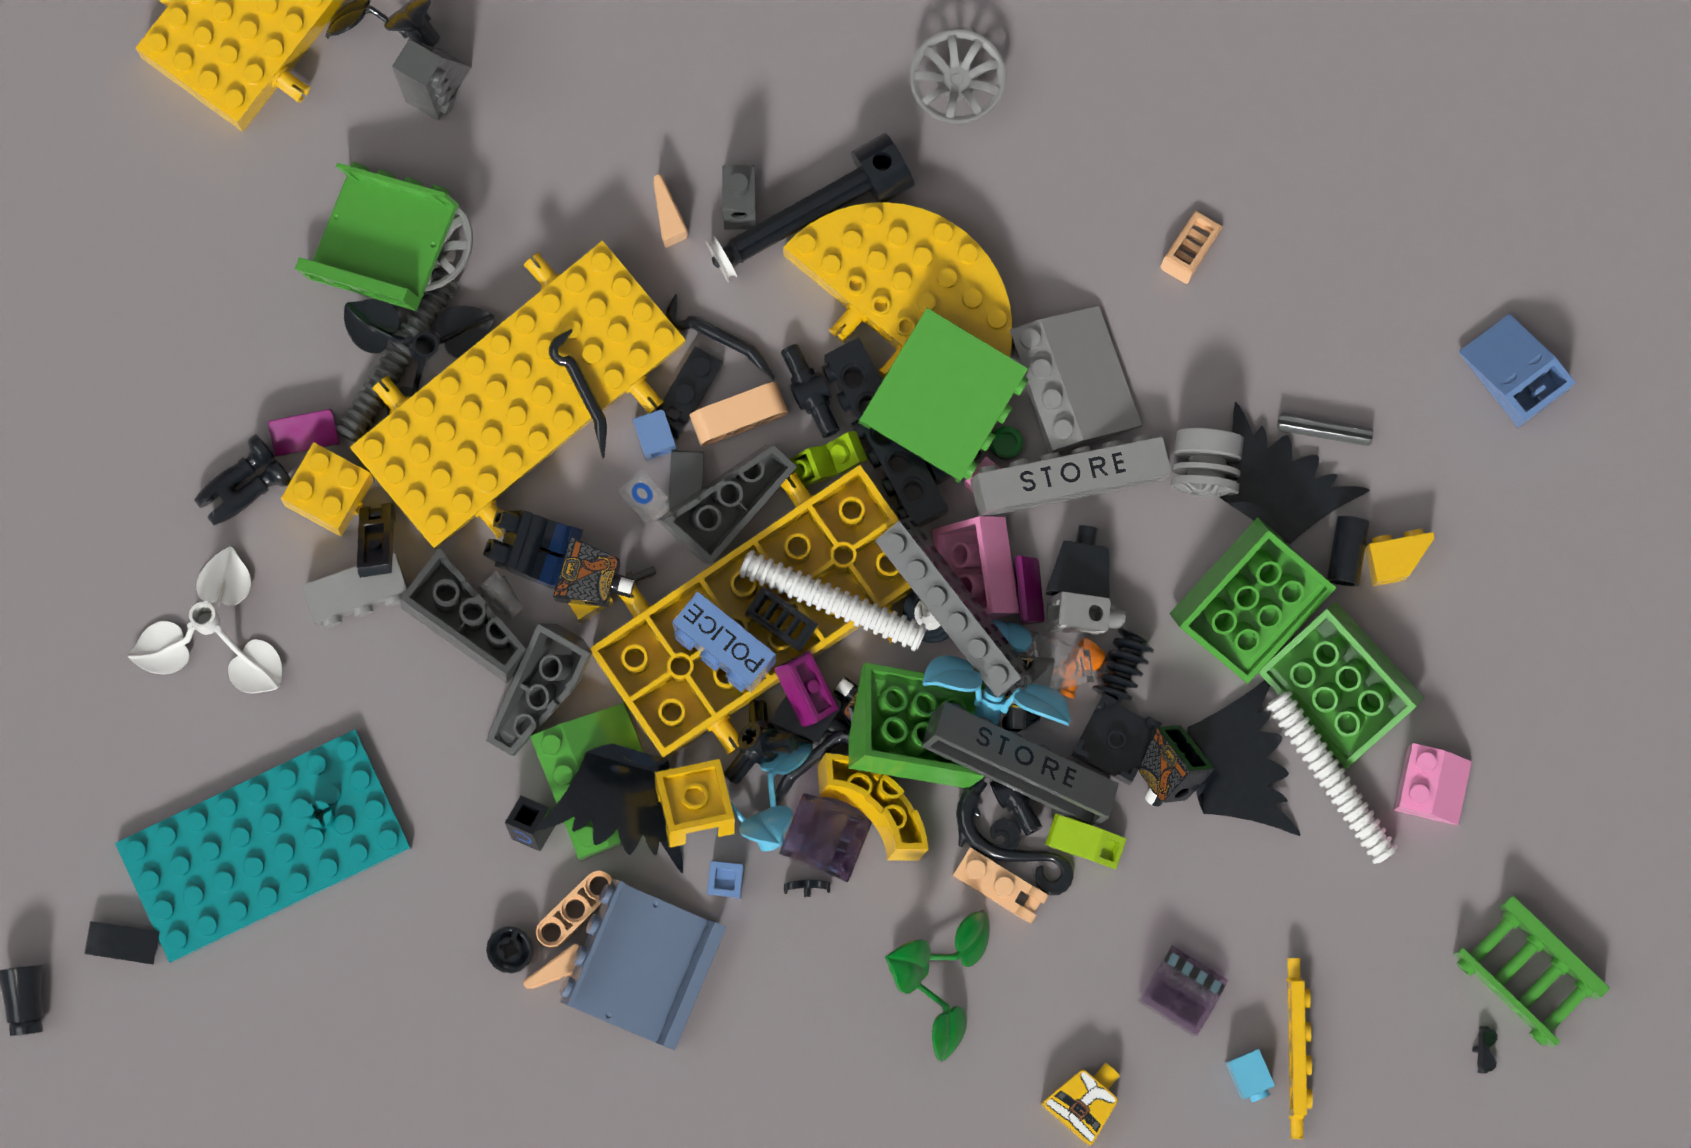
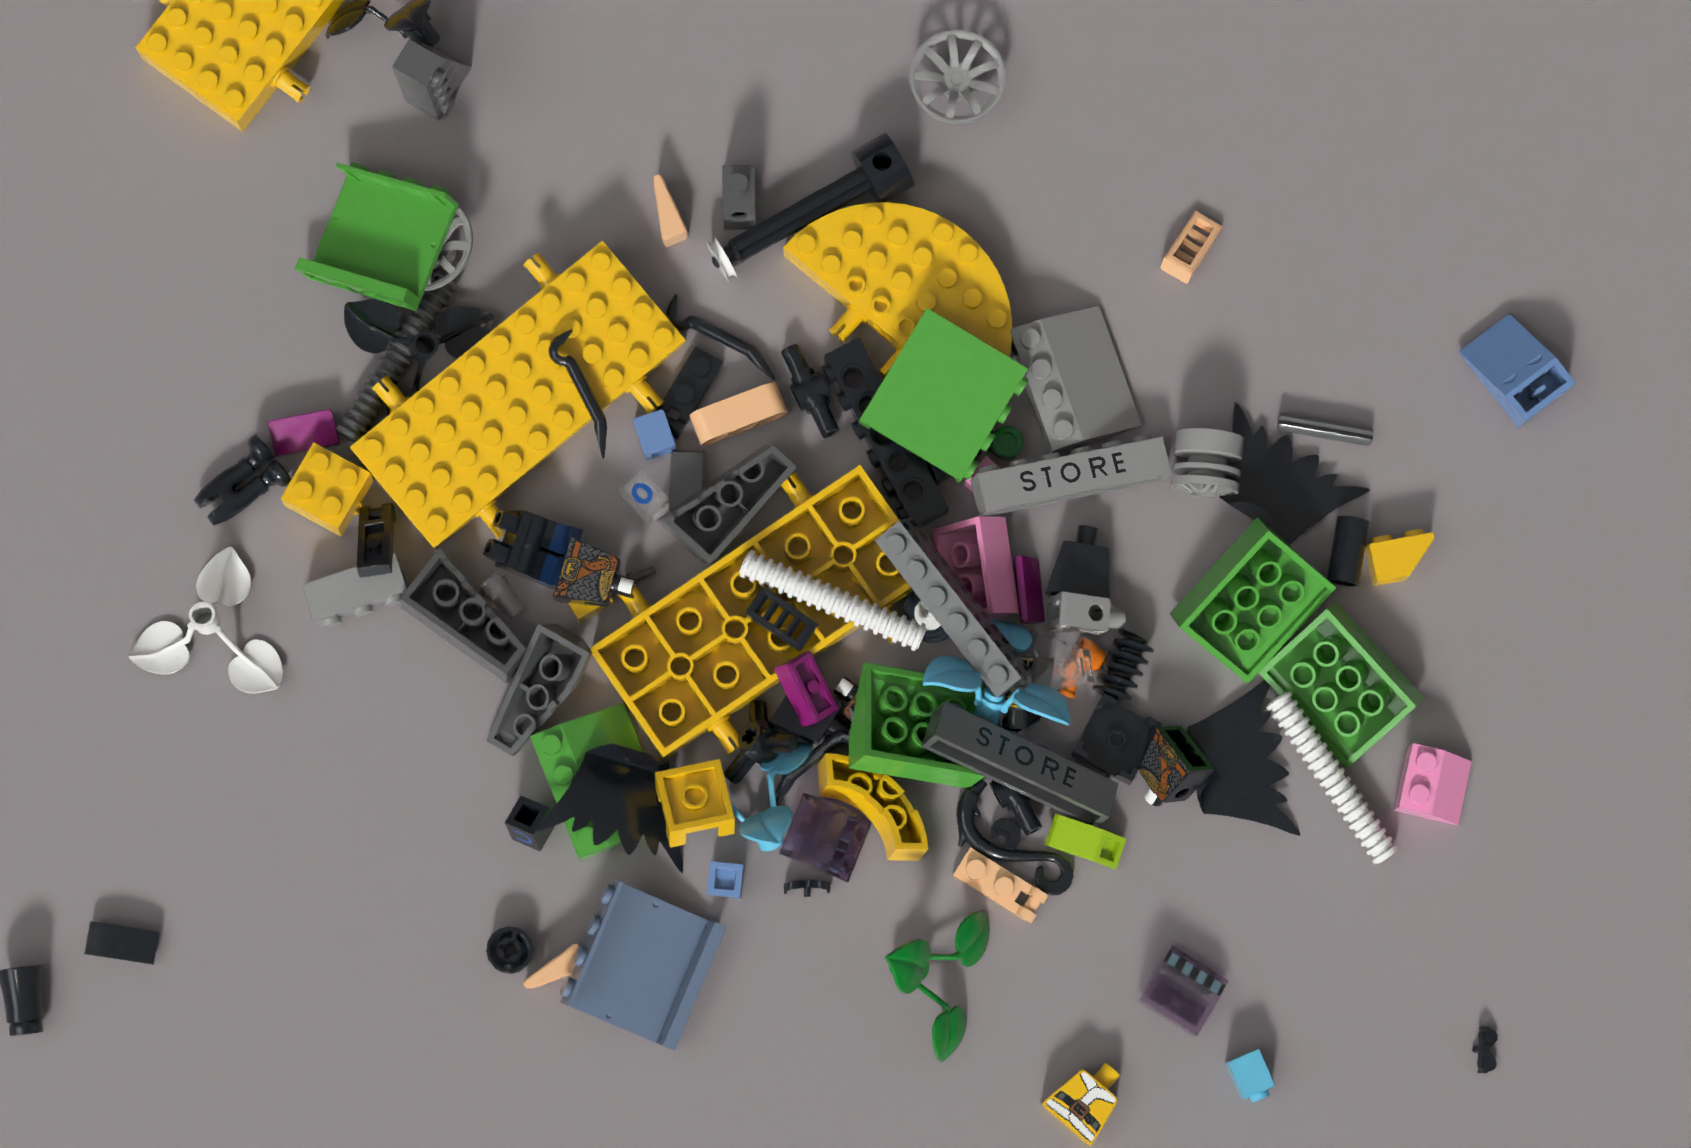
teal plate [115,729,411,963] -> none
light nougat beam [536,871,612,949] -> none
medium blue brick [672,591,776,693] -> none
lime slope [789,431,868,488] -> none
yellow plate [1286,958,1313,1139] -> none
bright green fence [1454,896,1610,1047] -> none

